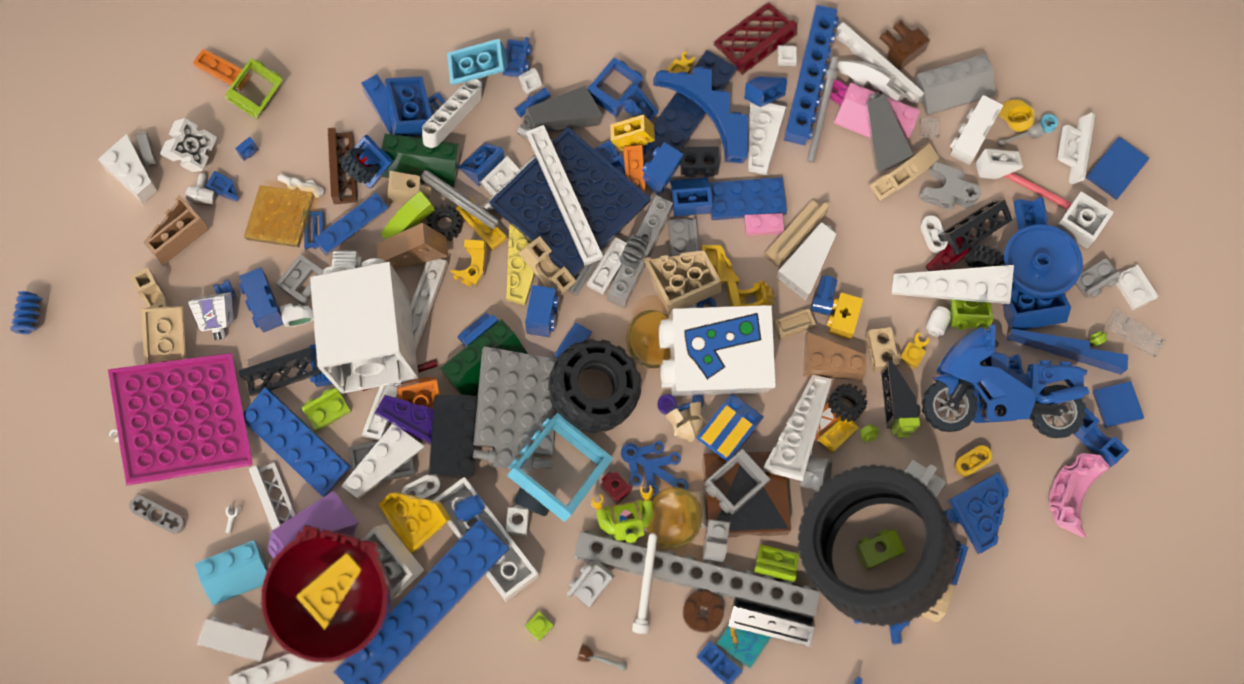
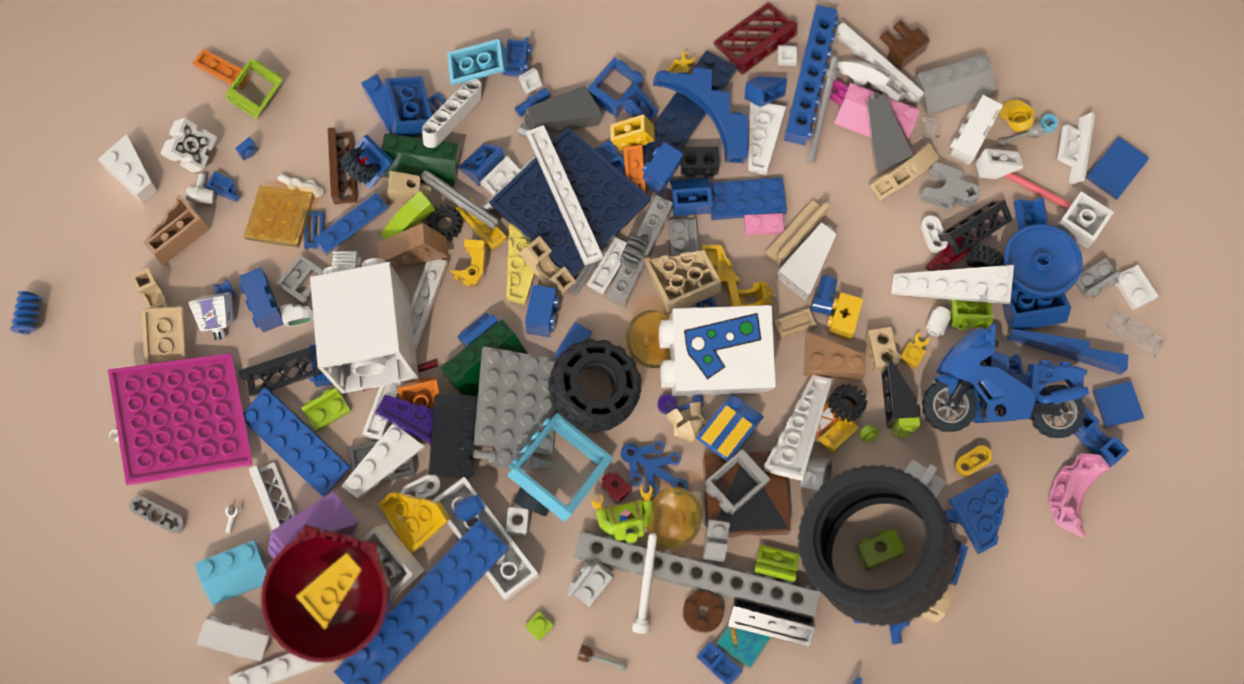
light grey beam [137,132,157,167] -> none
lime plate [1088,330,1108,347] -> none

